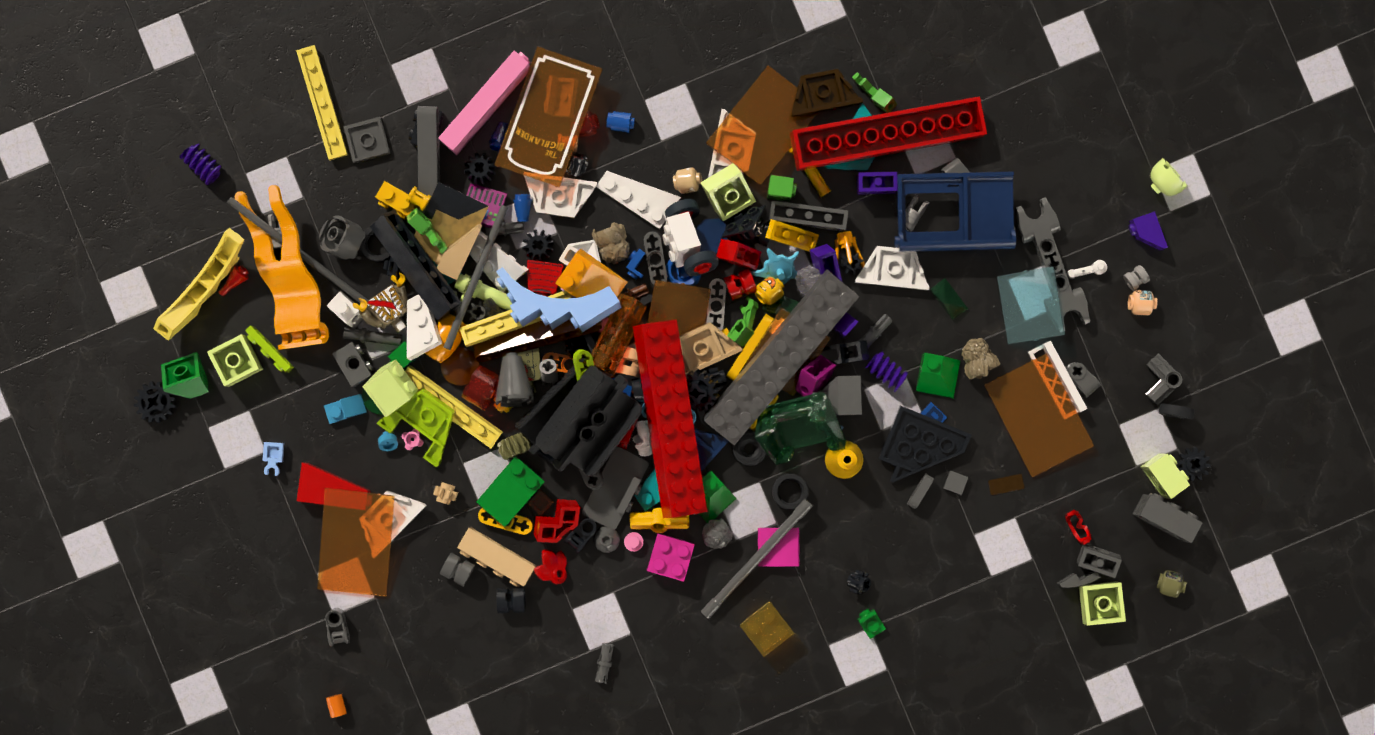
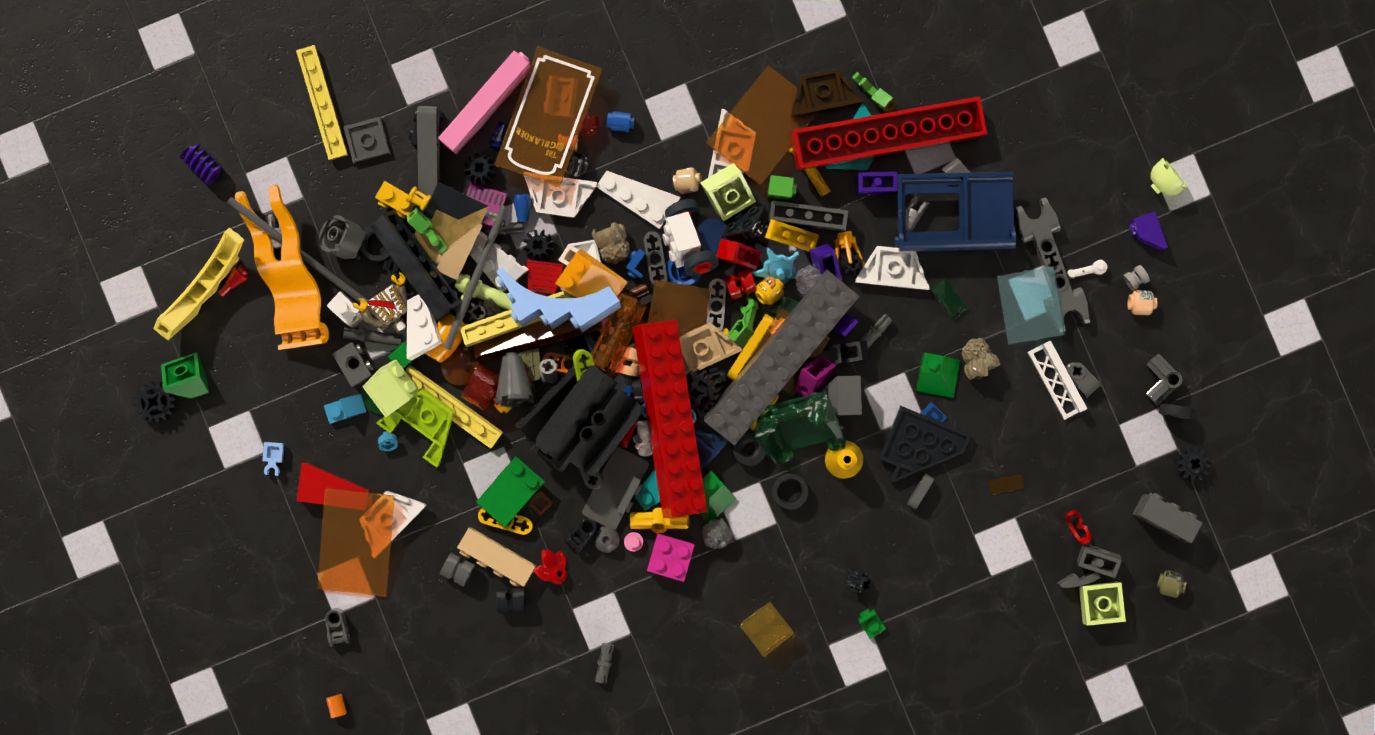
yellowish green brick [207,334,263,387] -> none
lime plate [245,325,294,372] -> none
bright pink plate [402,429,424,450] -> none
tan gear [433,482,458,505] -> none
olive gear [497,432,531,460] -> none
red brick [534,499,580,543] -> none
dark grey piece [701,499,813,619] -> none
dark pink slope [758,528,799,567] -> none
dark purple piece [865,352,908,392] -> none
dark grey tile [943,470,968,495] -> none
clear orange piece [985,354,1094,477] -> none
yellowish green brick [1141,453,1190,499] -> none

